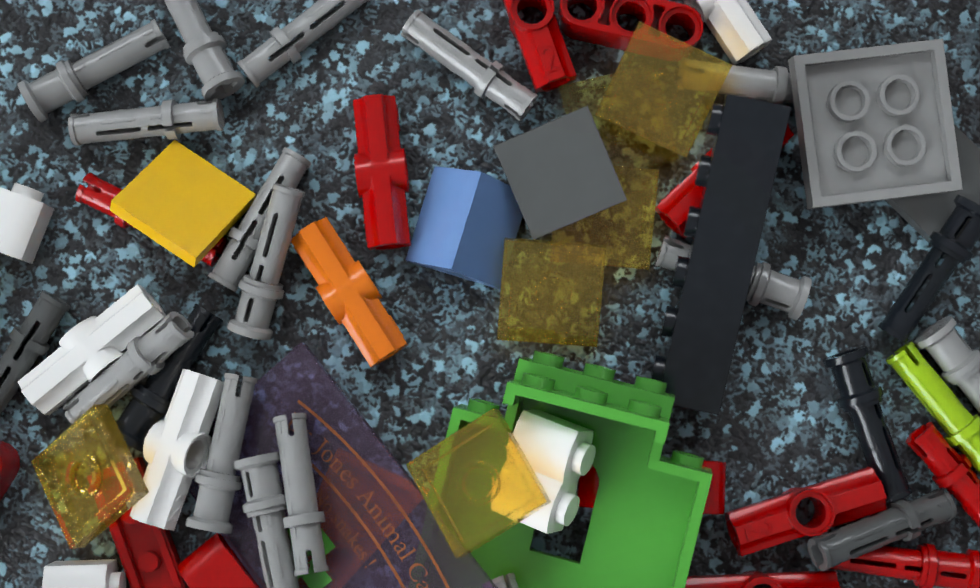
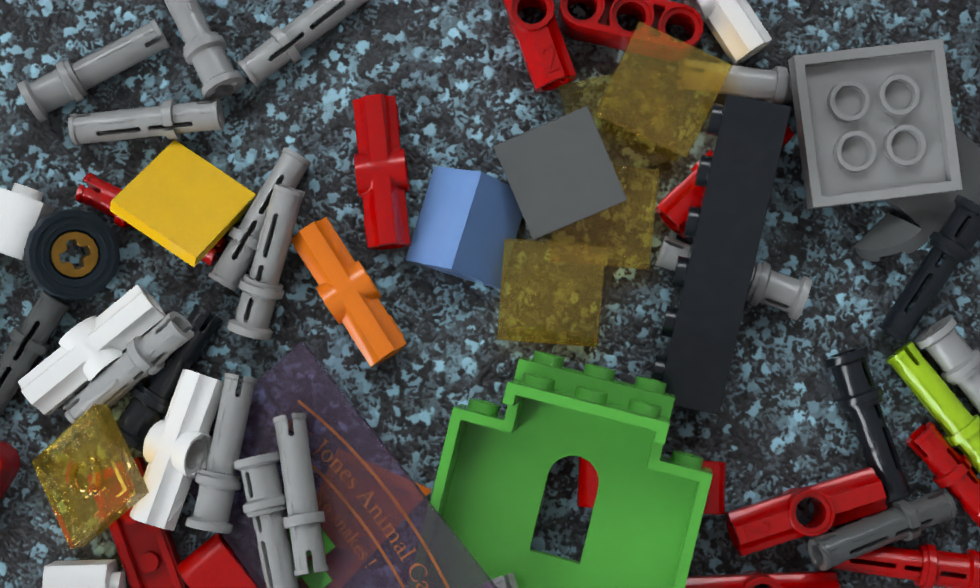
light grey pin [401,9,538,121] -> none
clear yellow tile [406,408,551,558] -> none
white brick [492,410,596,534] -> none
none -> black bush [24,209,120,300]
none -> dark grey tile [853,213,929,262]

